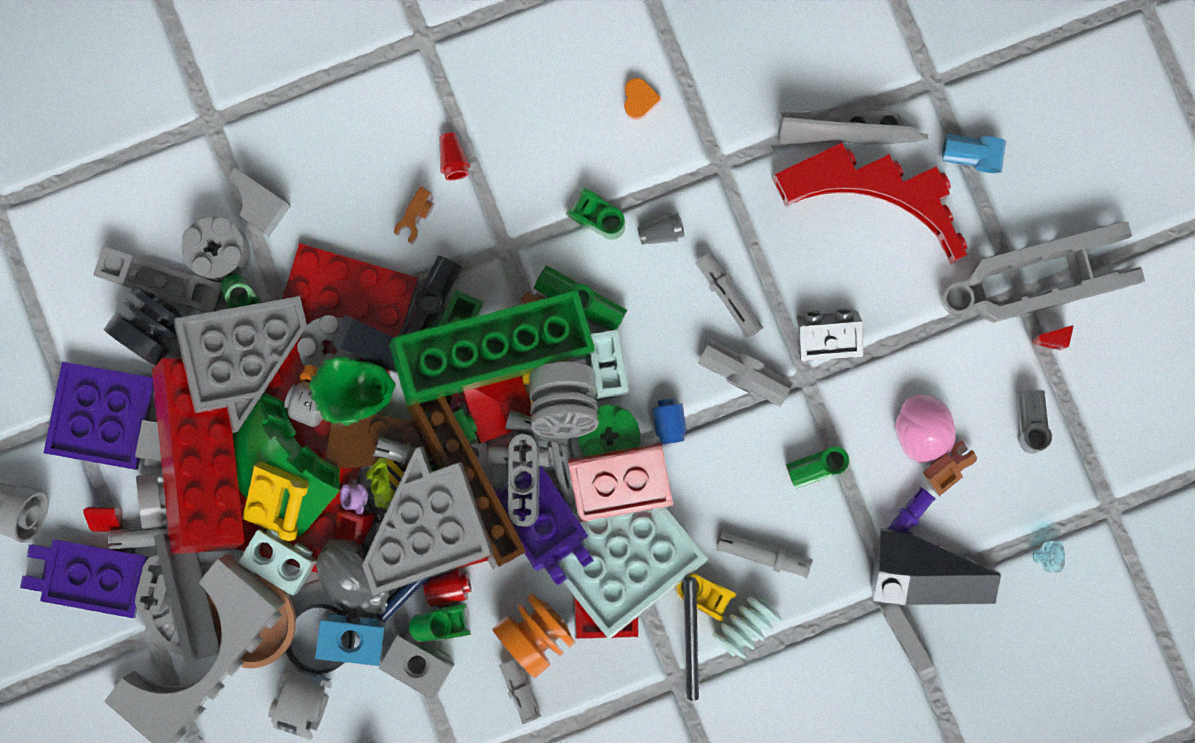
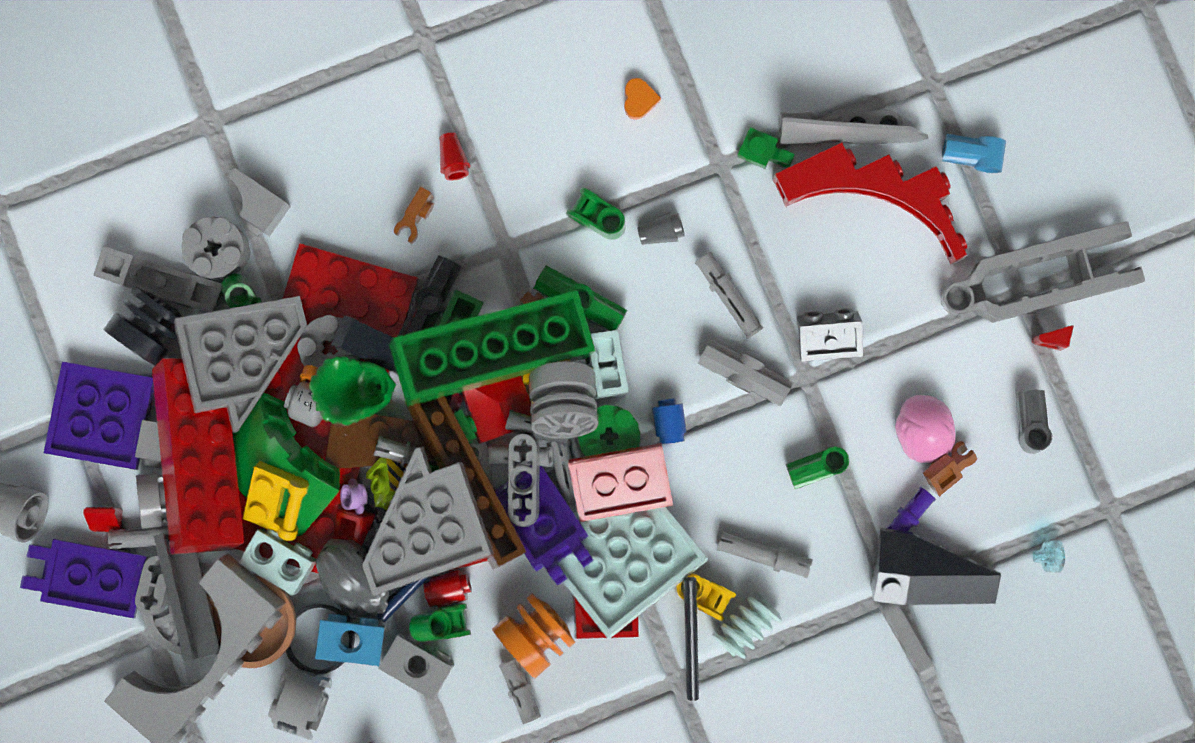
none -> green plate [737,127,795,169]

